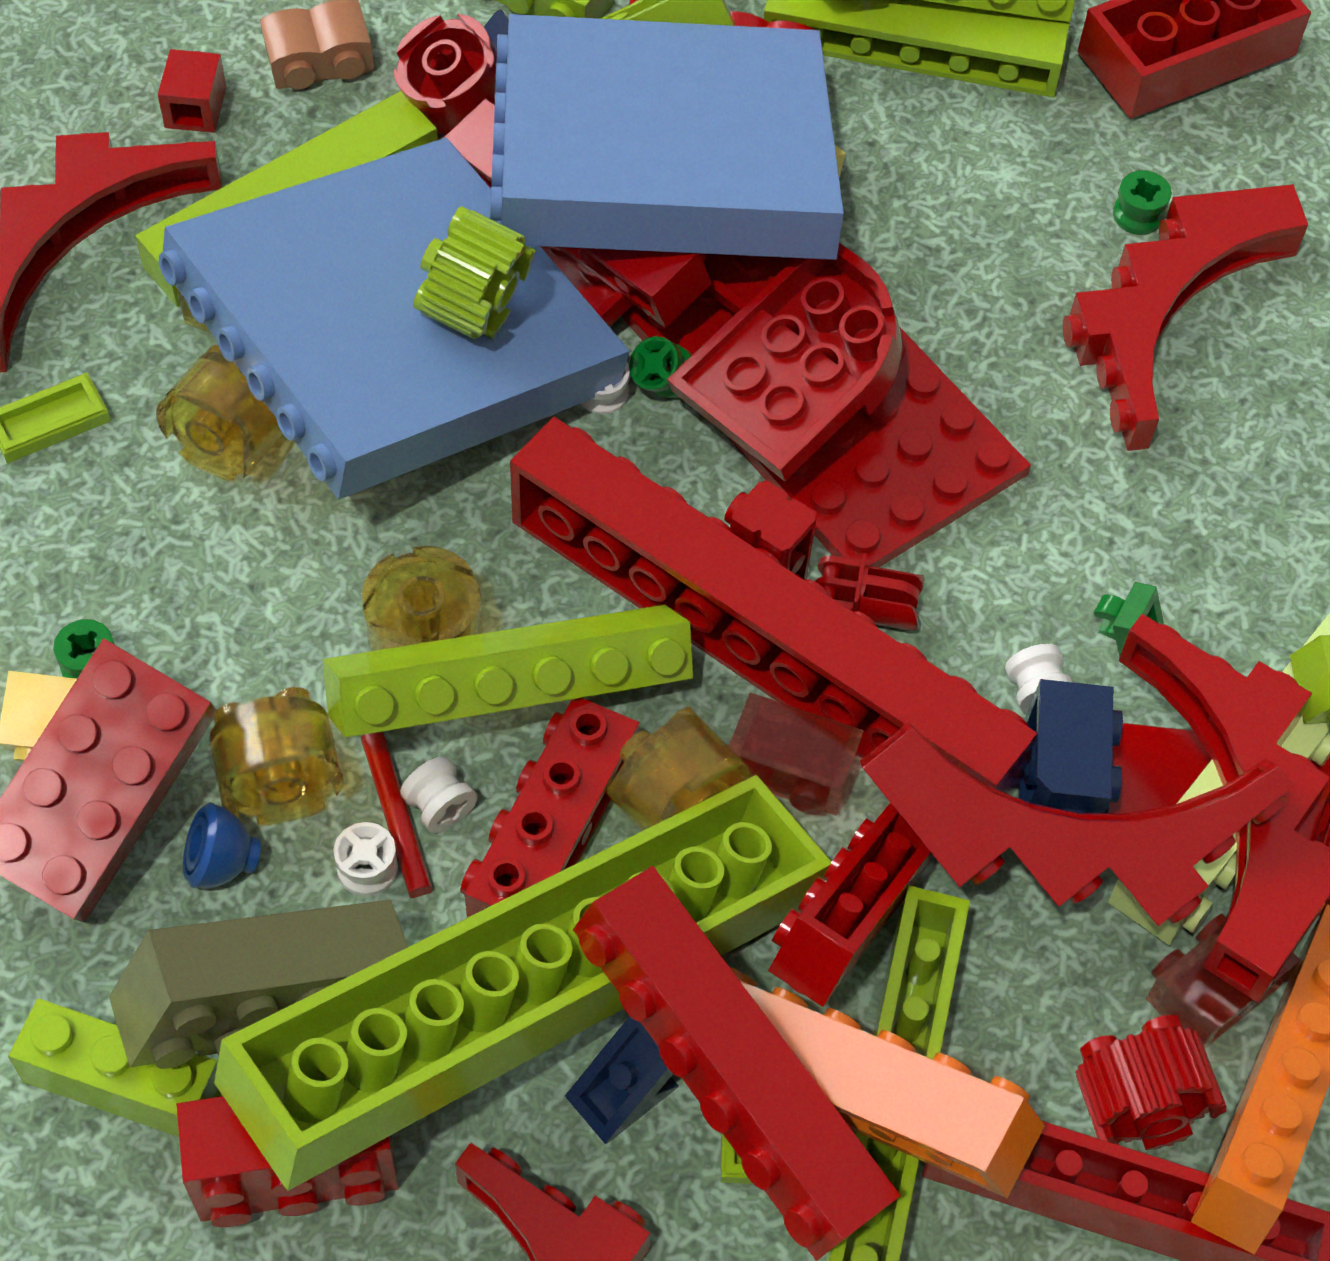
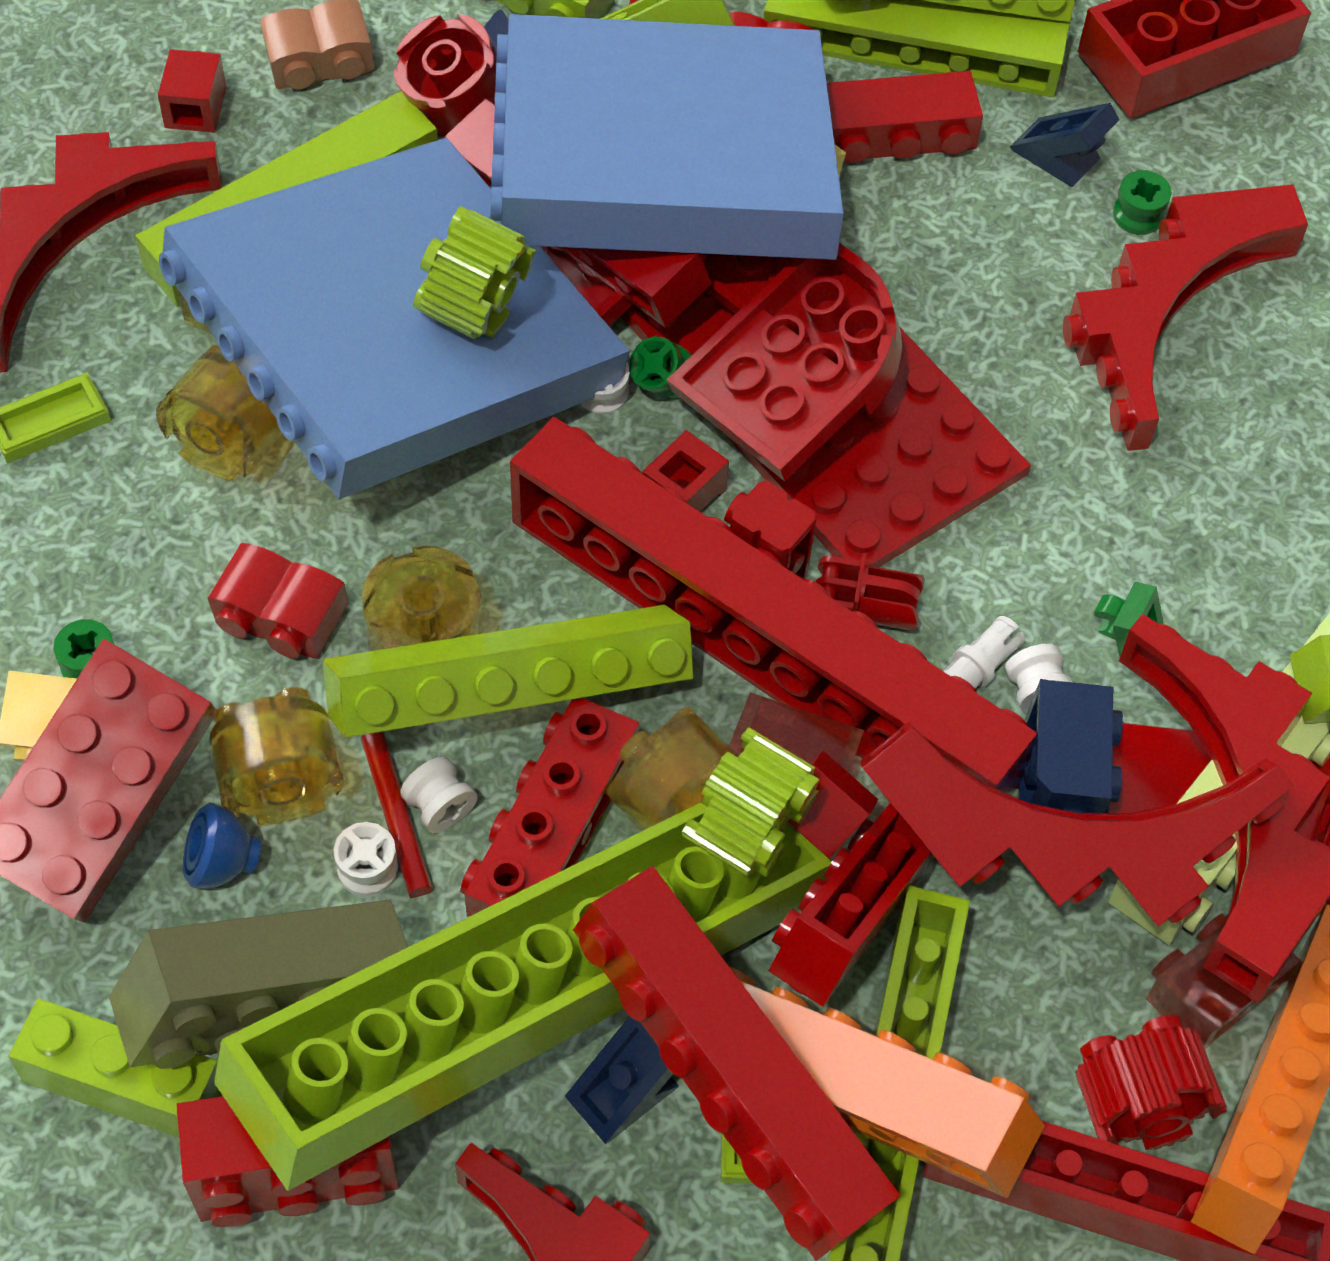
none -> red brick [207,543,349,658]
none -> red brick [642,430,729,512]
none -> lime brick [682,727,820,877]
none -> red brick [788,750,879,859]
none -> red brick [827,71,983,163]
none -> white pin [943,616,1025,688]
none -> dark blue slope [1010,103,1120,187]

